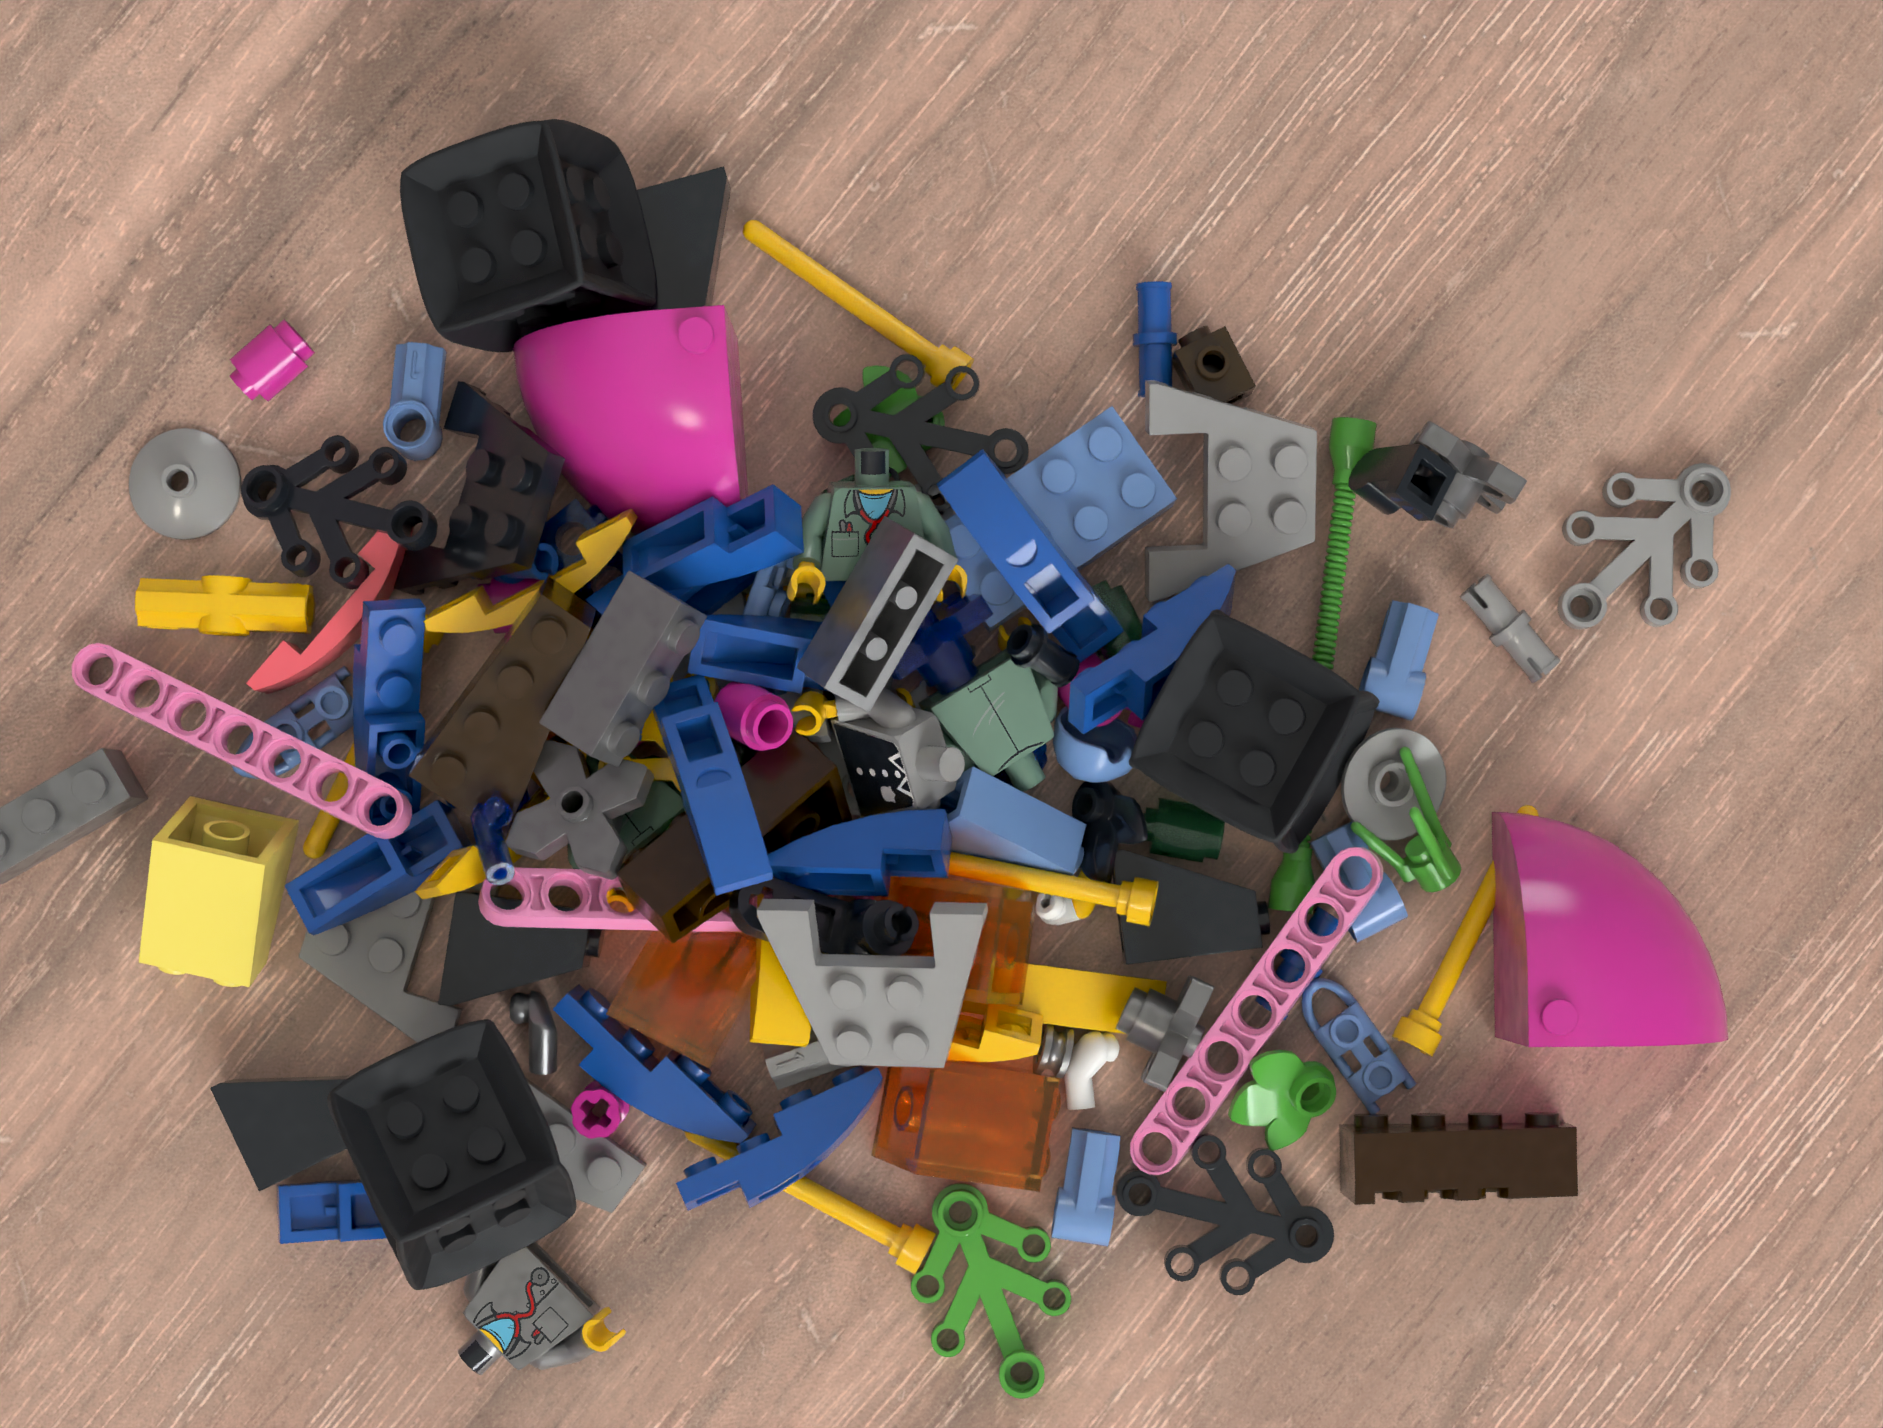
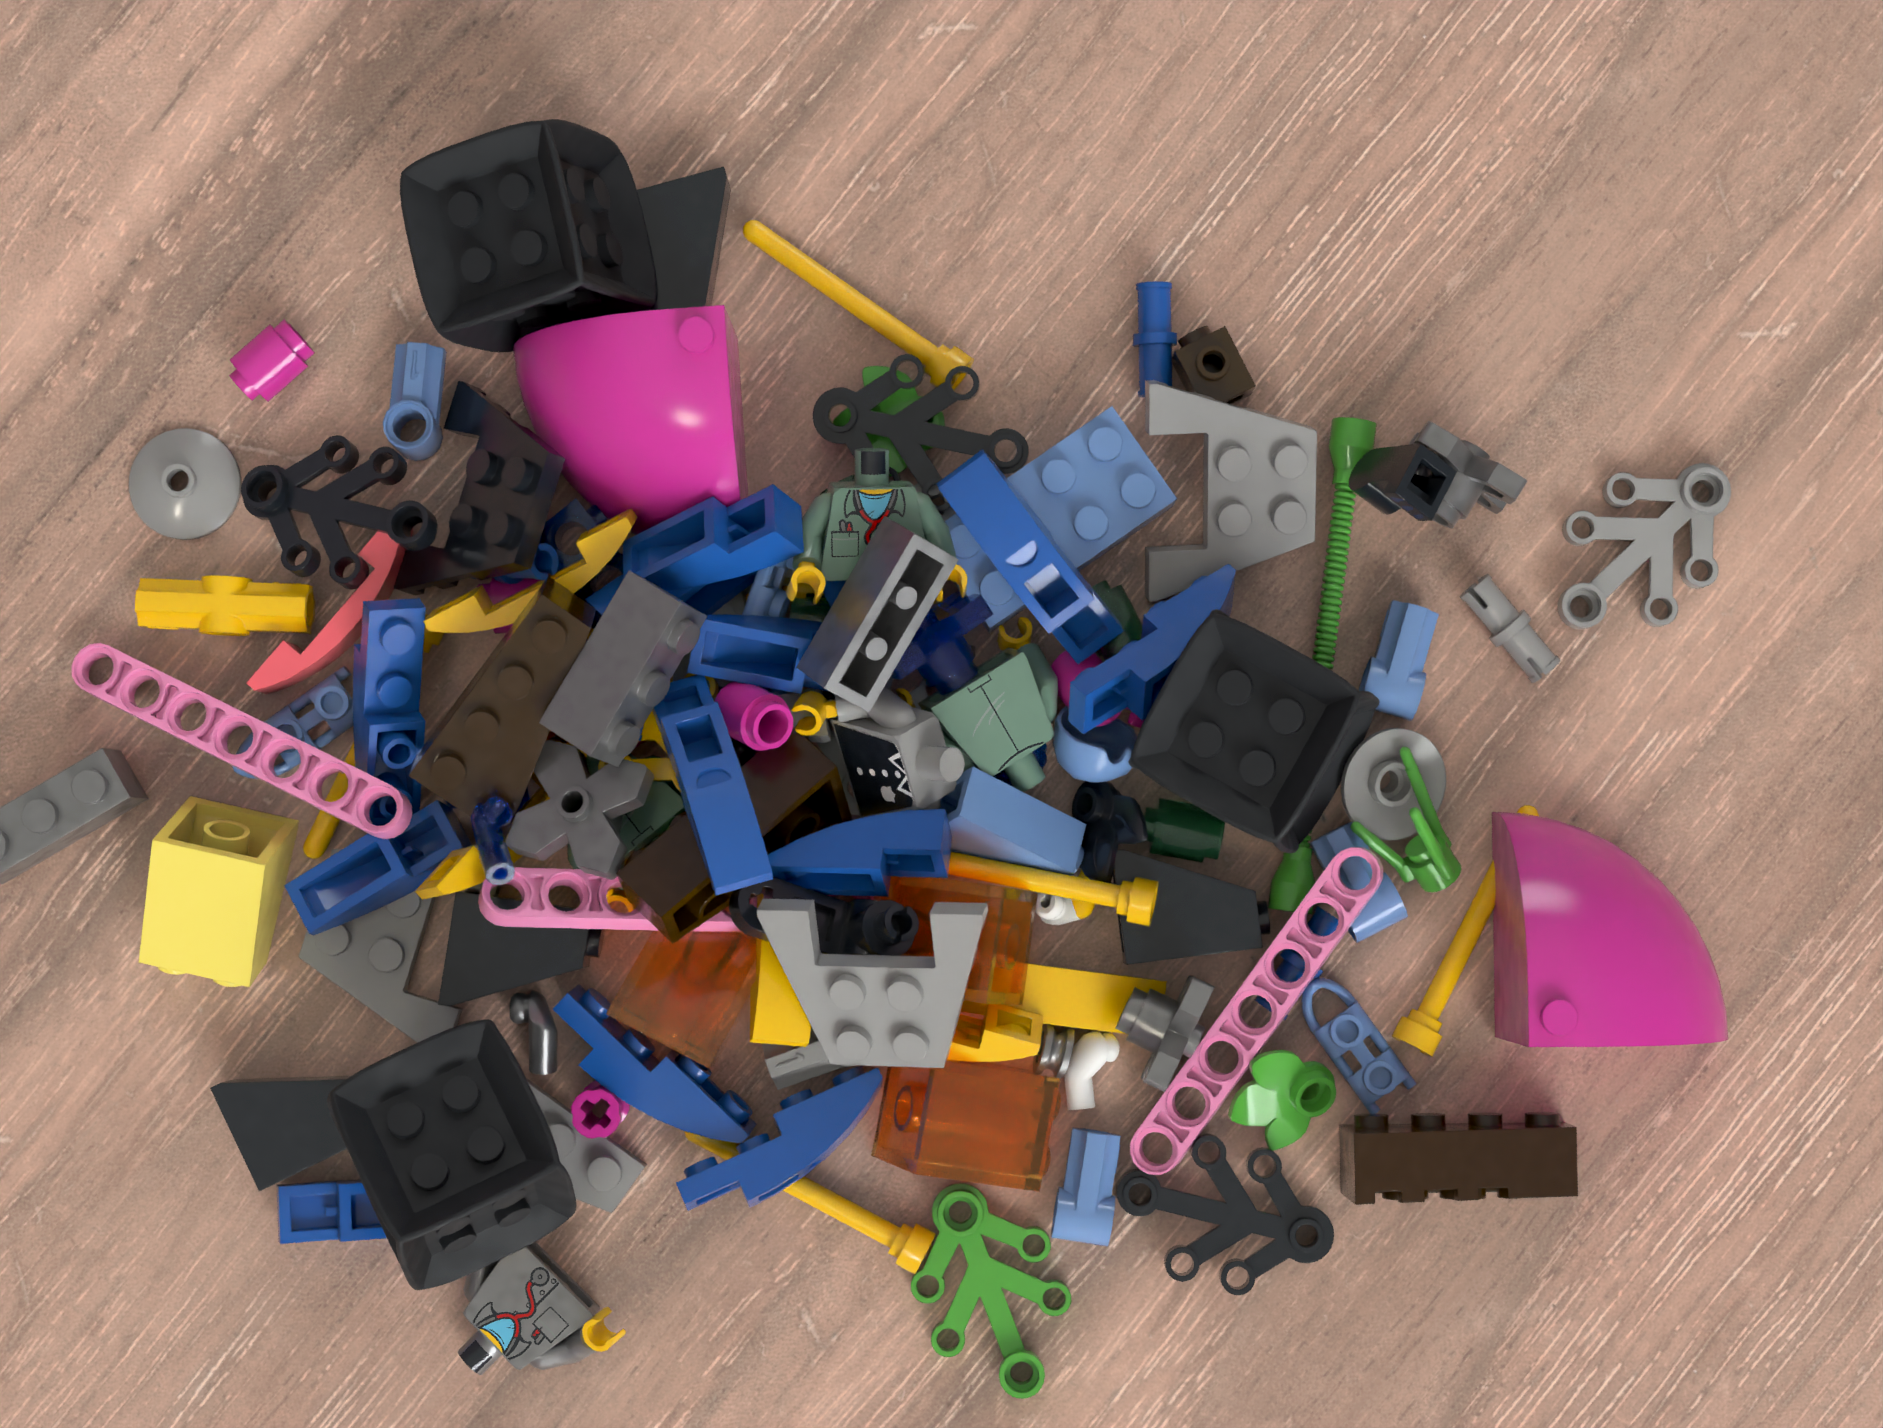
black pin [1007,624,1080,687] -> none

